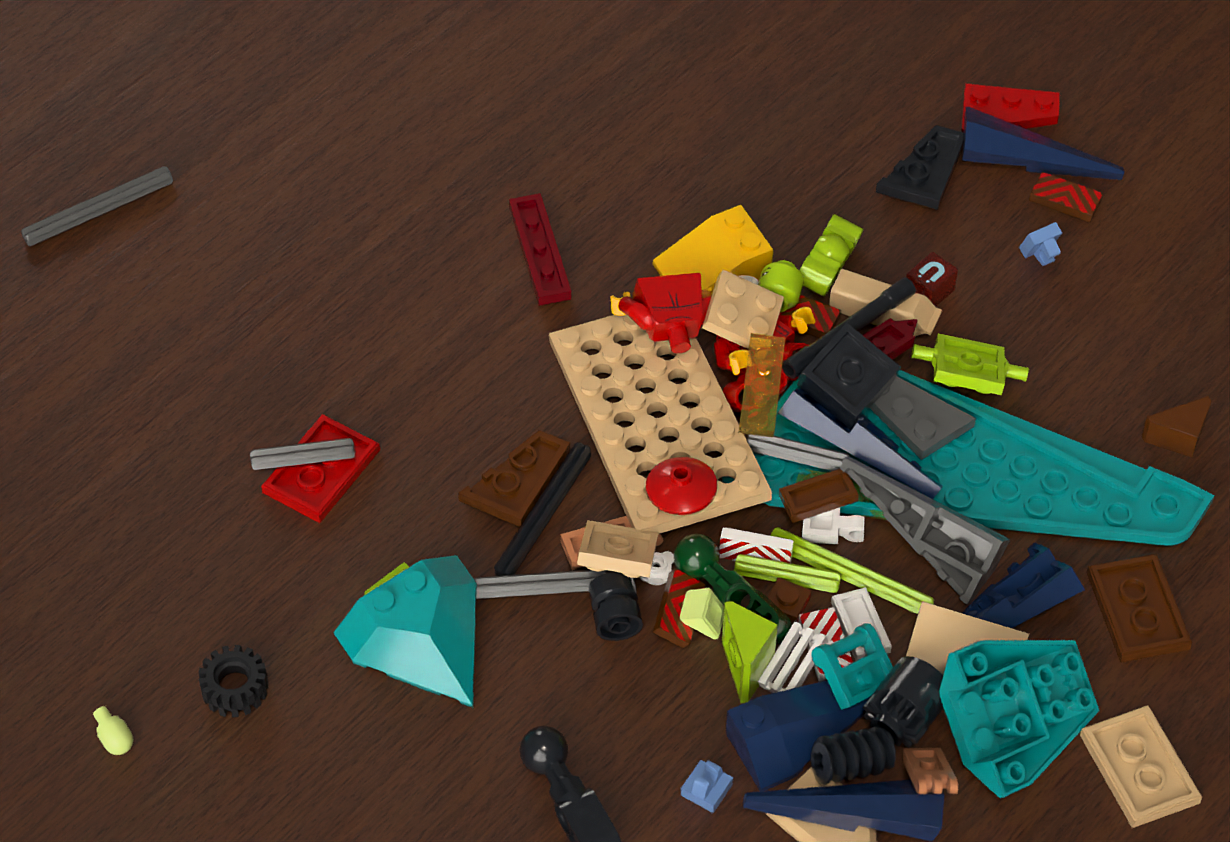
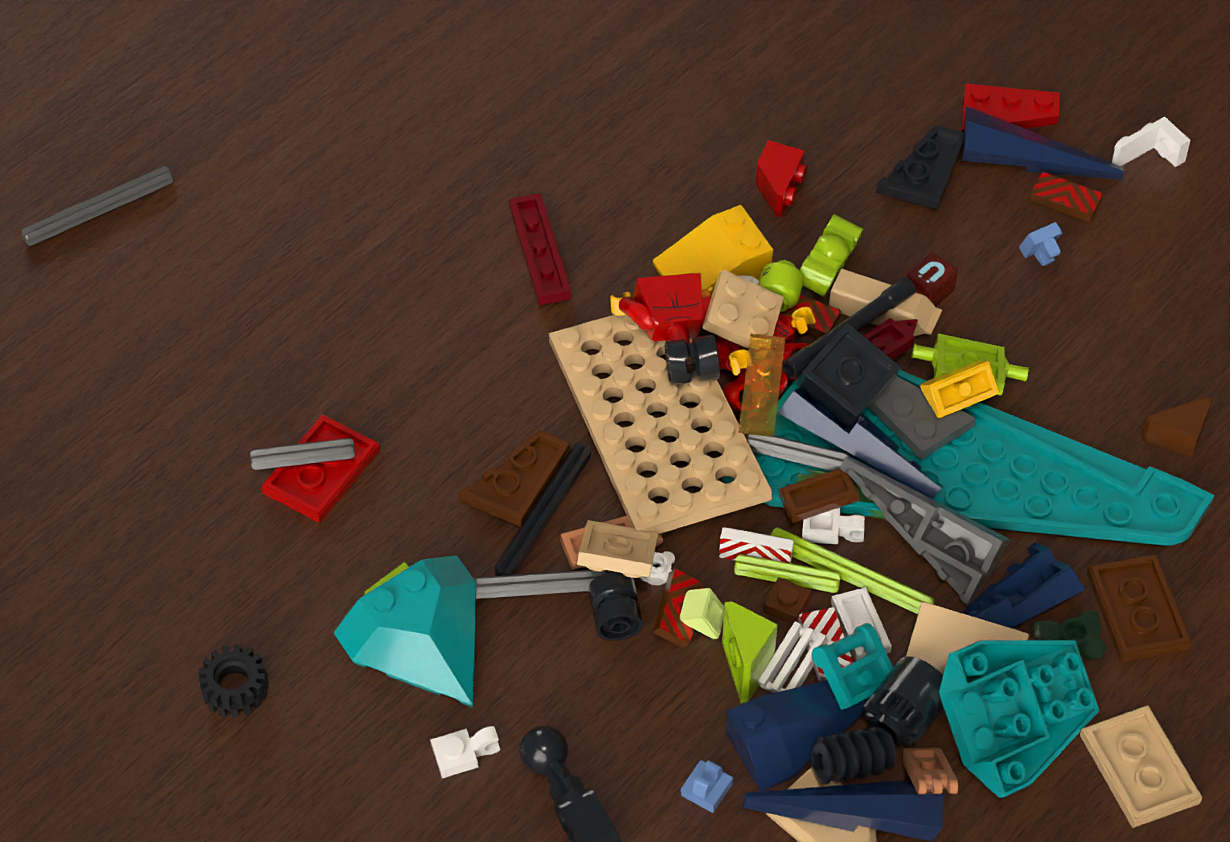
yellowish green cylinder [93,706,133,755] -> none
red dish [646,457,717,515] -> none
dark green beam [674,534,792,645] -> none
none -> white plate [430,726,500,778]
none -> black wheel [664,335,720,386]
none -> red slope [756,140,808,217]
none -> yellow slope [920,361,1000,418]
none -> clear green animal [1031,610,1107,660]
none -> white bracket [1112,117,1191,167]

